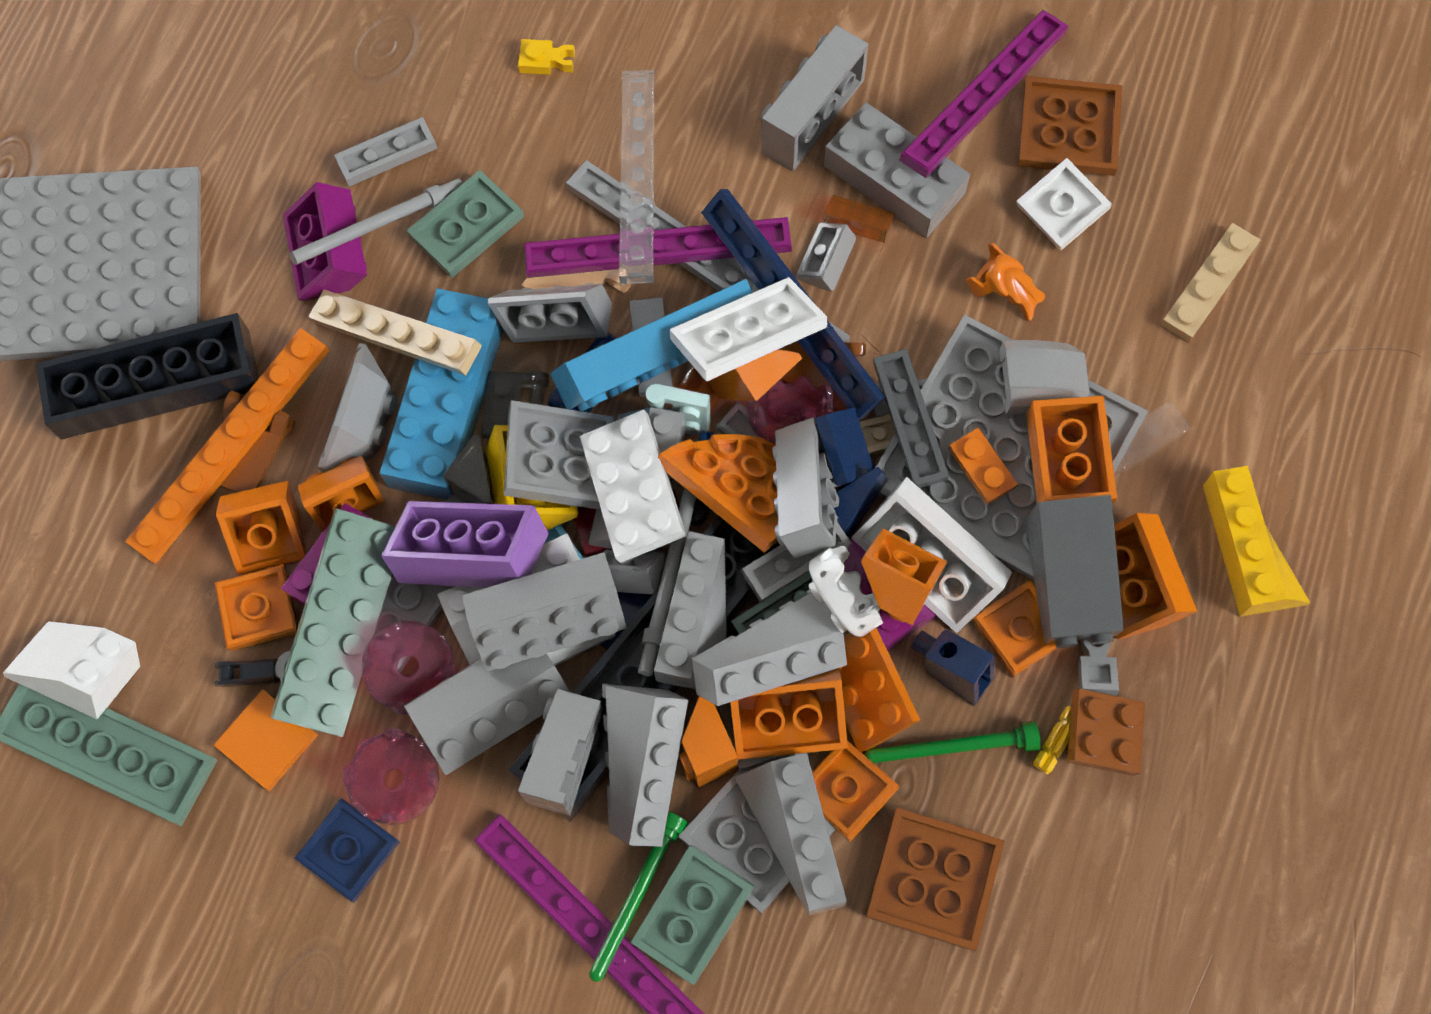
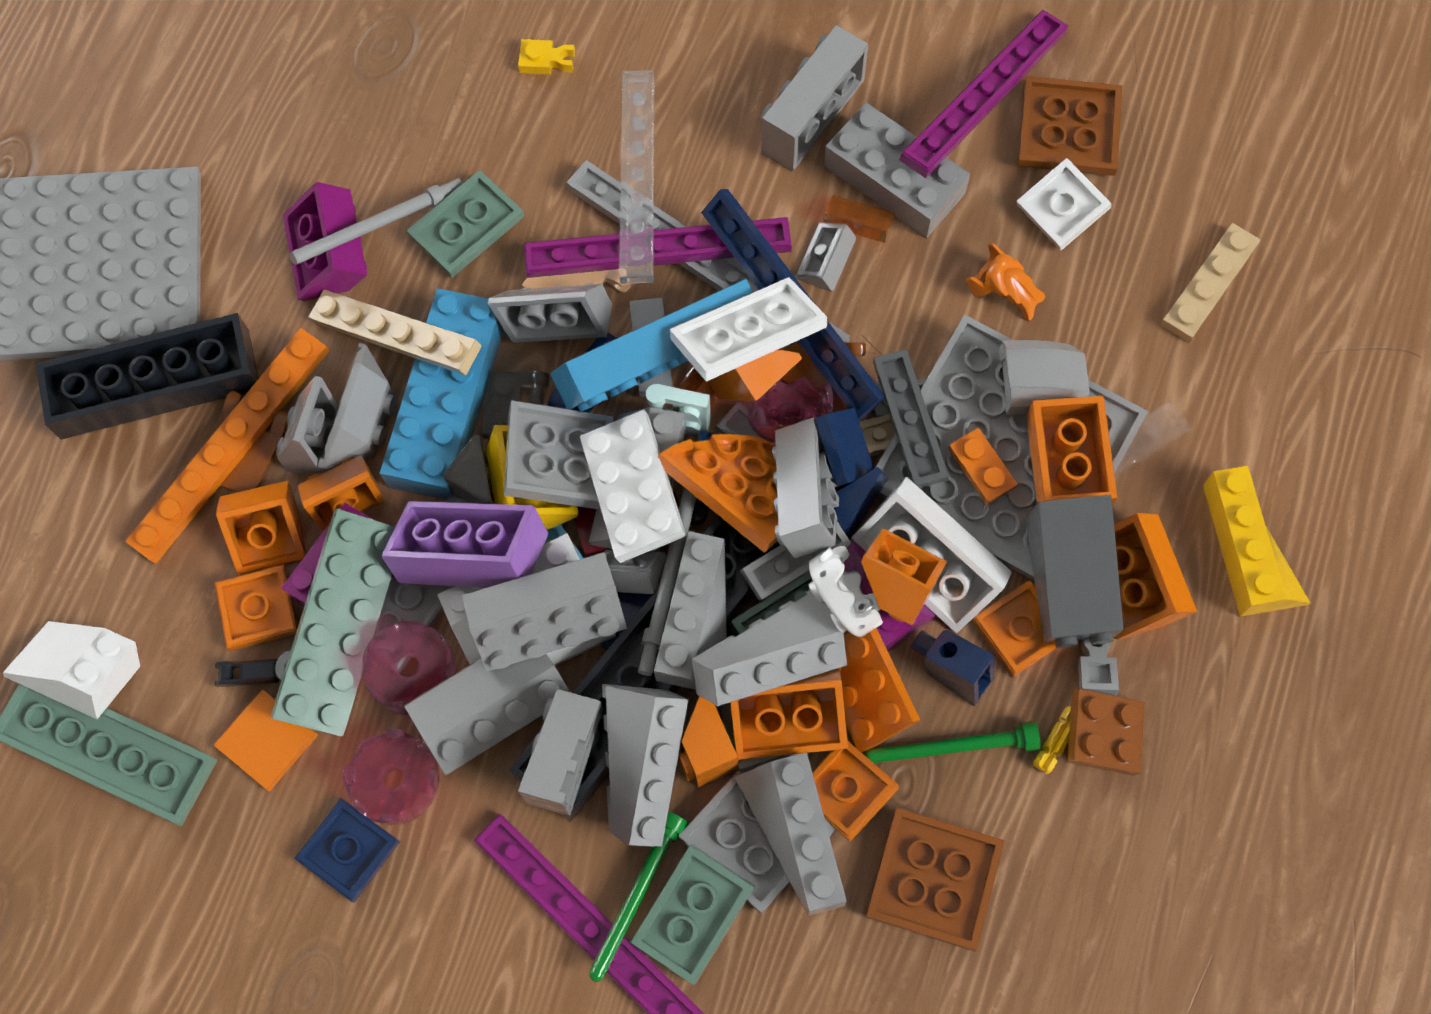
light grey plate [334,117,438,187] -> none
none -> light grey slope [276,376,338,476]

